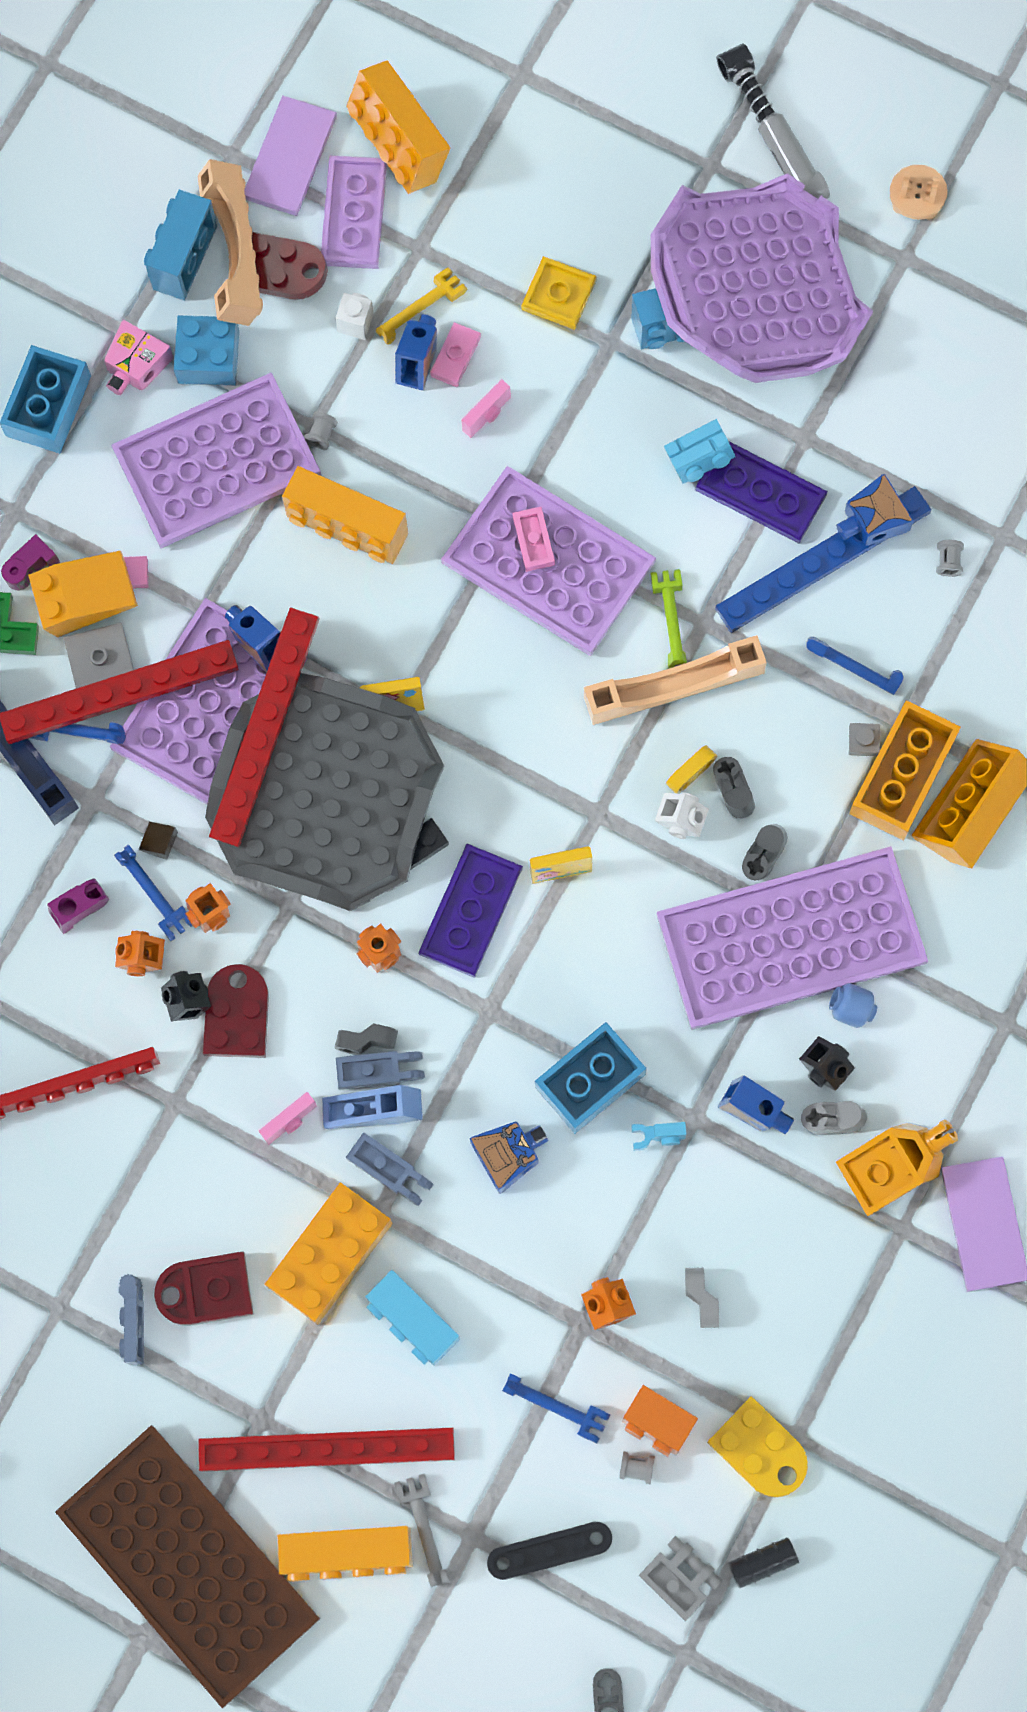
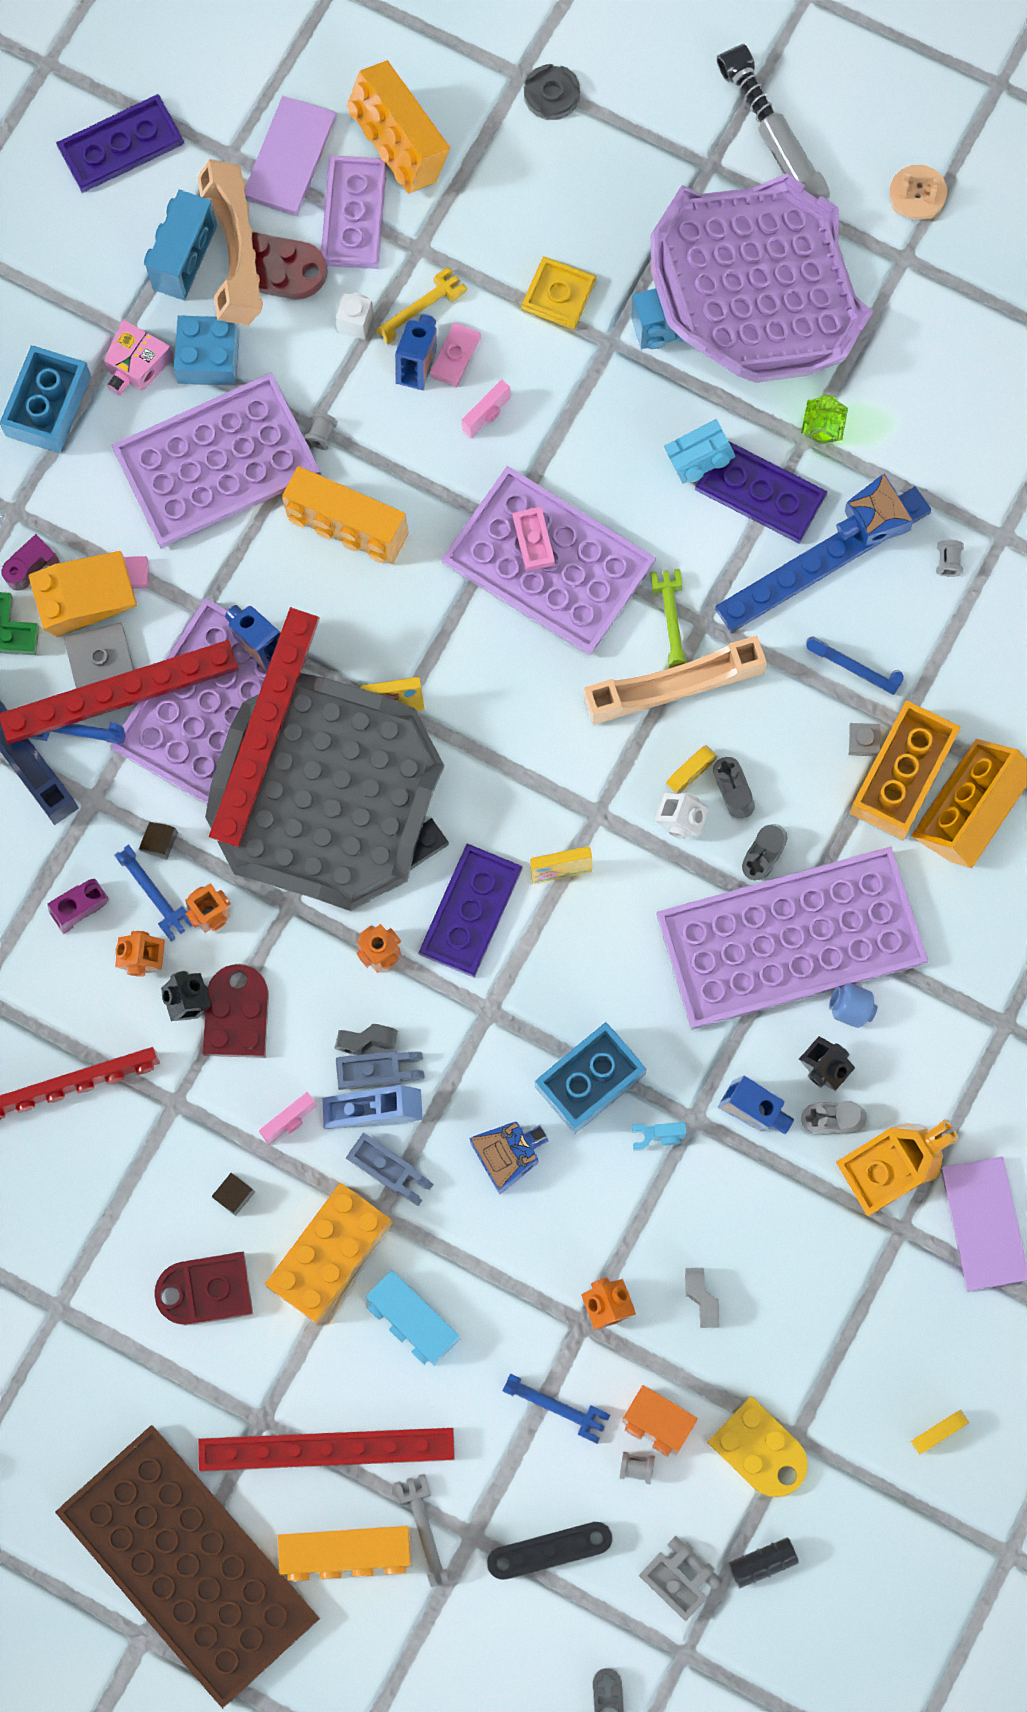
sand blue hinge [118,1274,144,1366] -> none
none -> dark purple tile [56,94,185,193]
none -> dark brown slope [211,1173,255,1217]
none -> dark grey tile [524,64,580,120]
none -> clear neon green brick [801,395,848,444]
none -> yellow beam [910,1409,970,1455]

